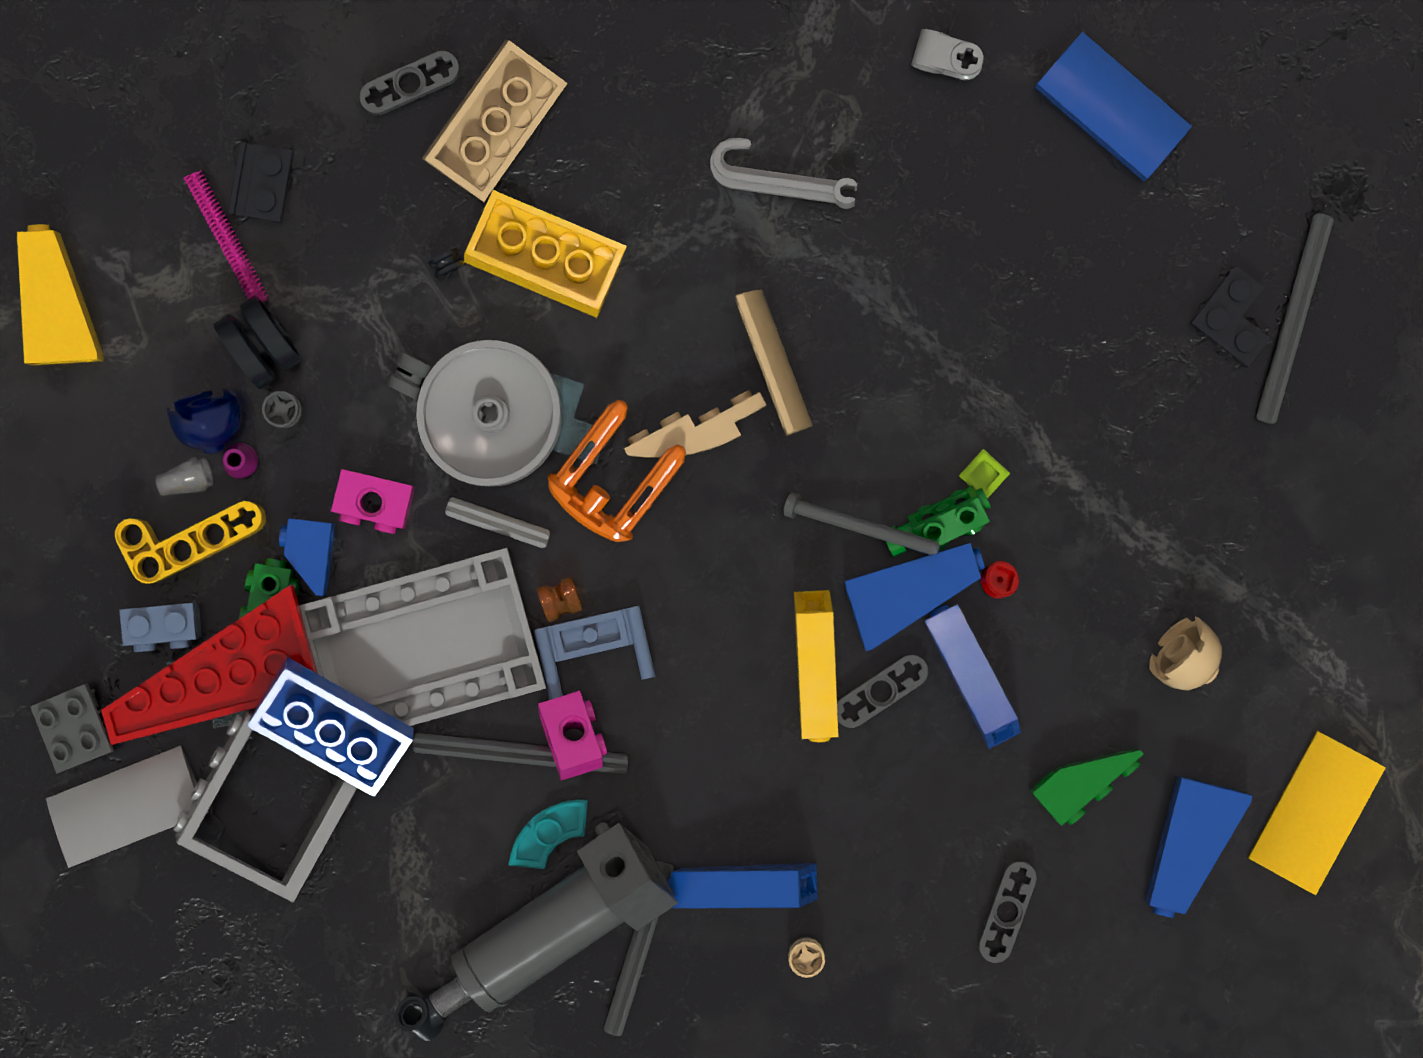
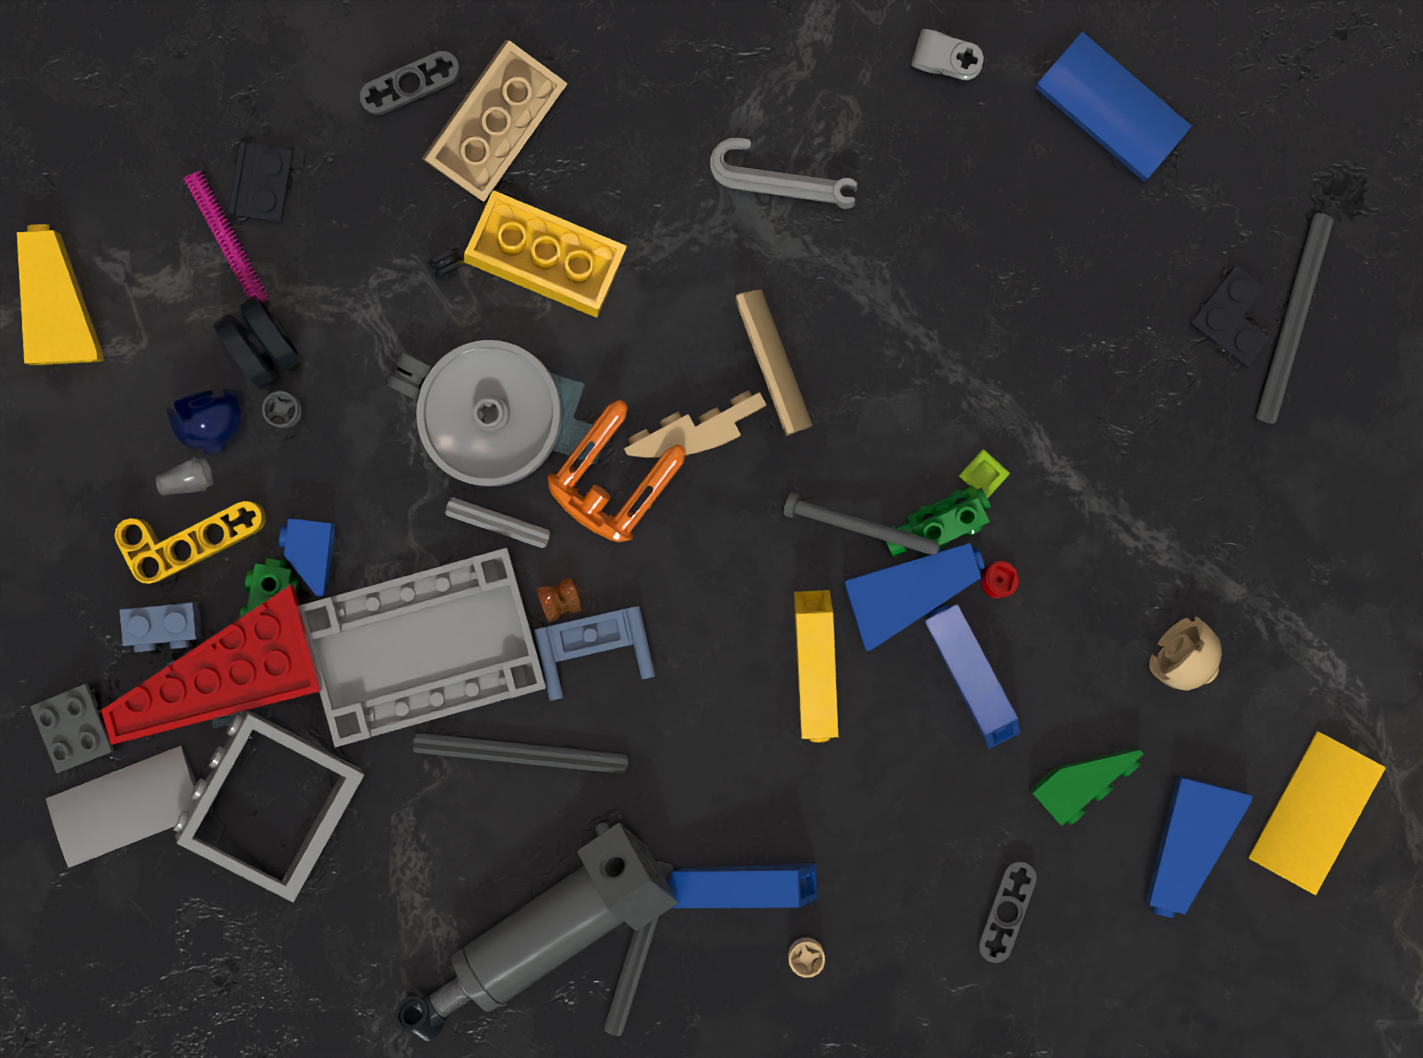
magenta cone [222,442,258,479] -> none
blue slope [247,657,414,797] -> none
dark pink brick [331,469,415,534] -> none
teal tile [508,799,588,869] -> none
dark pink brick [538,691,607,781] -> none
dark grey beam [837,654,928,728] -> none

